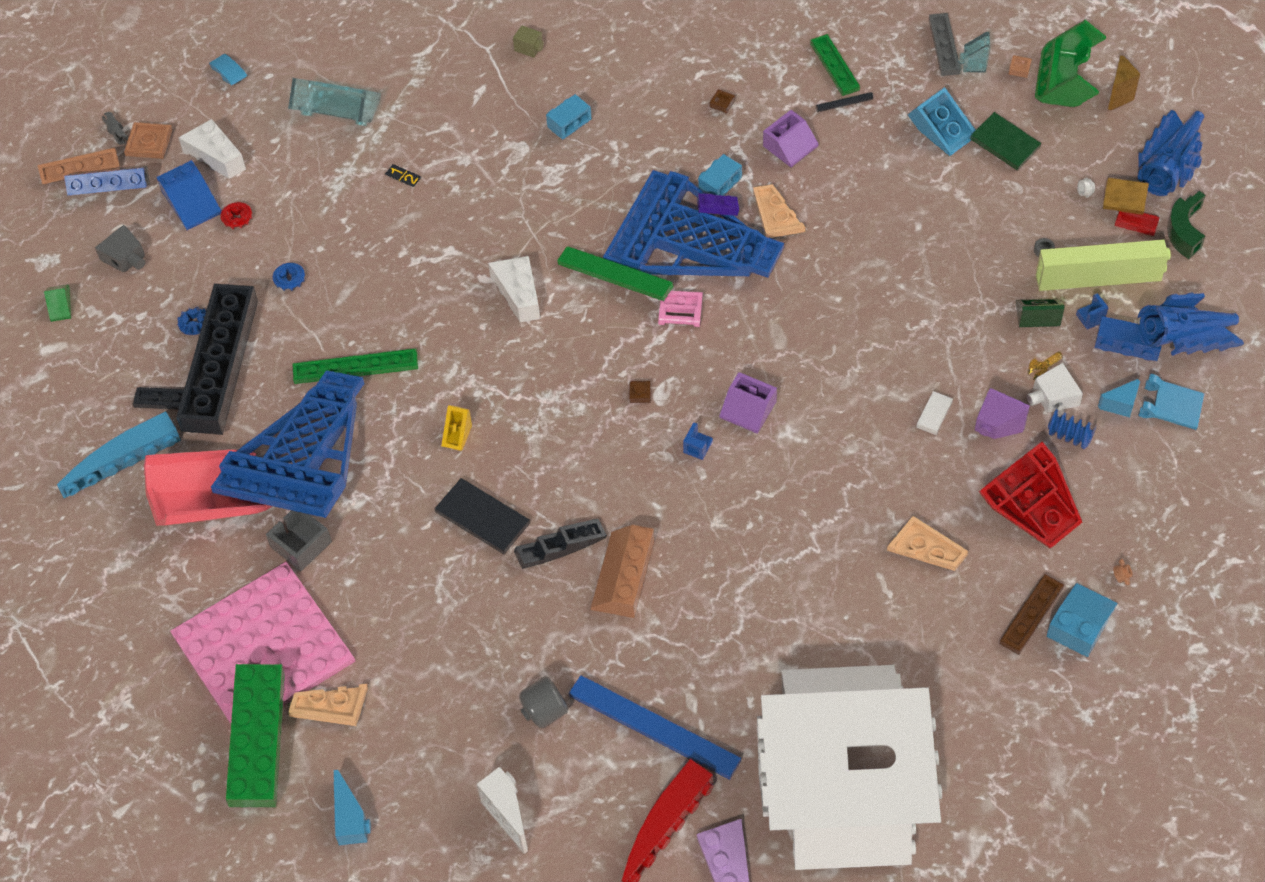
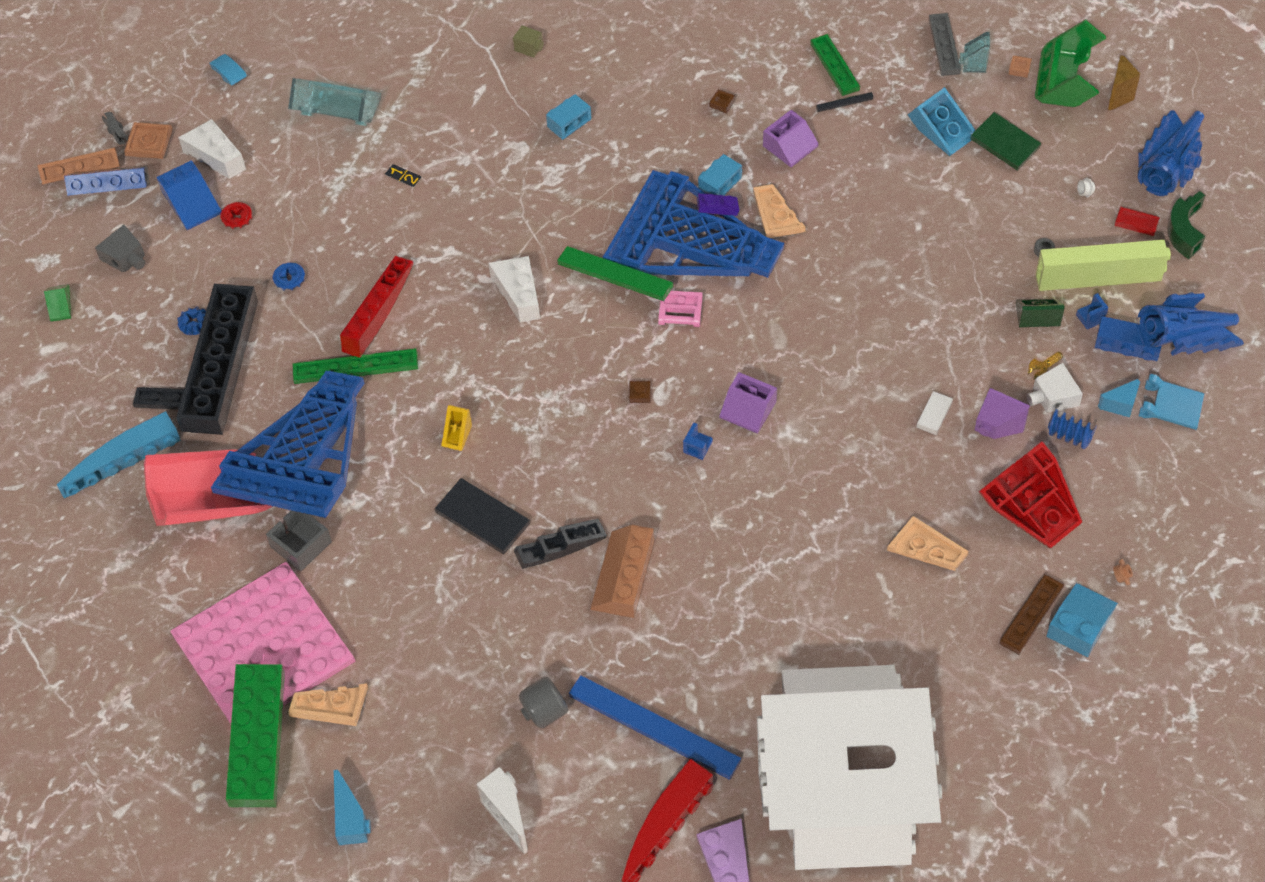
pearl gold slope [1103,177,1149,215] -> none
none -> red slope [340,256,414,358]

